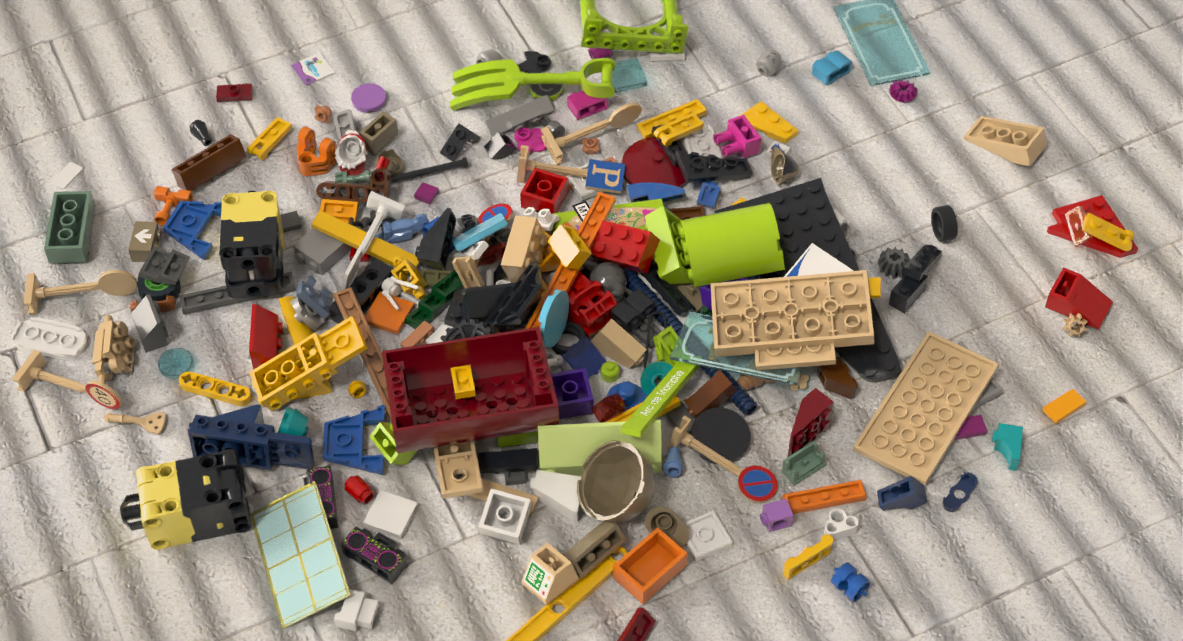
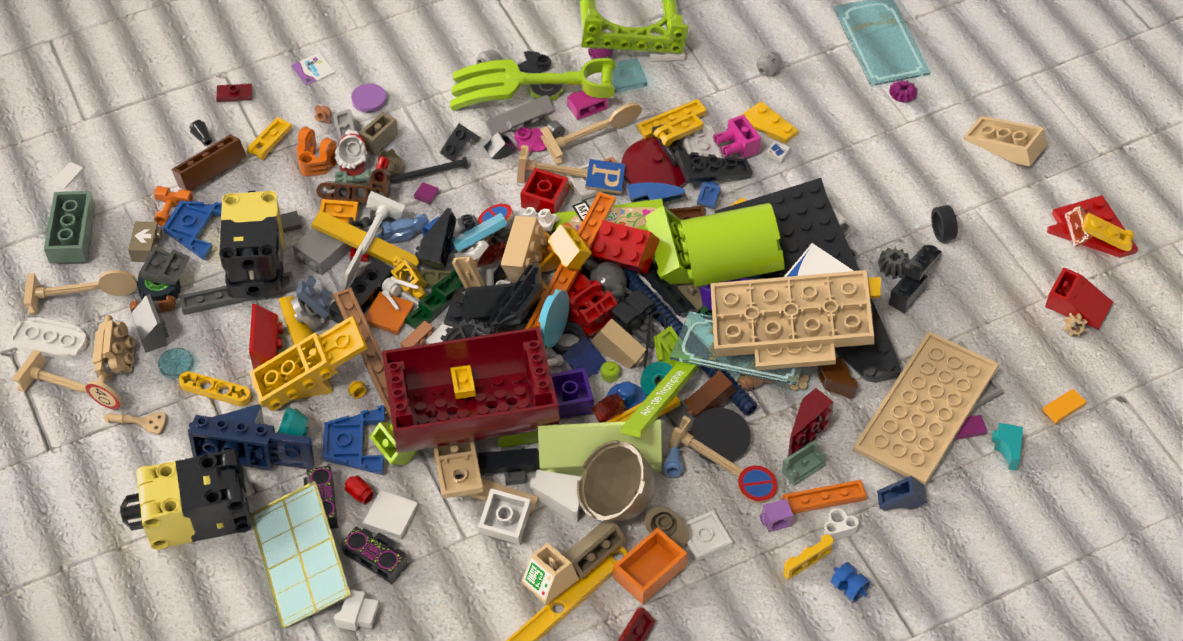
nougat plate [582,138,599,155] -> none
dark tan hat [771,146,799,186] -> none
dark azure brick [812,50,852,85] -> none
dark blue piece [942,472,978,512] -> none

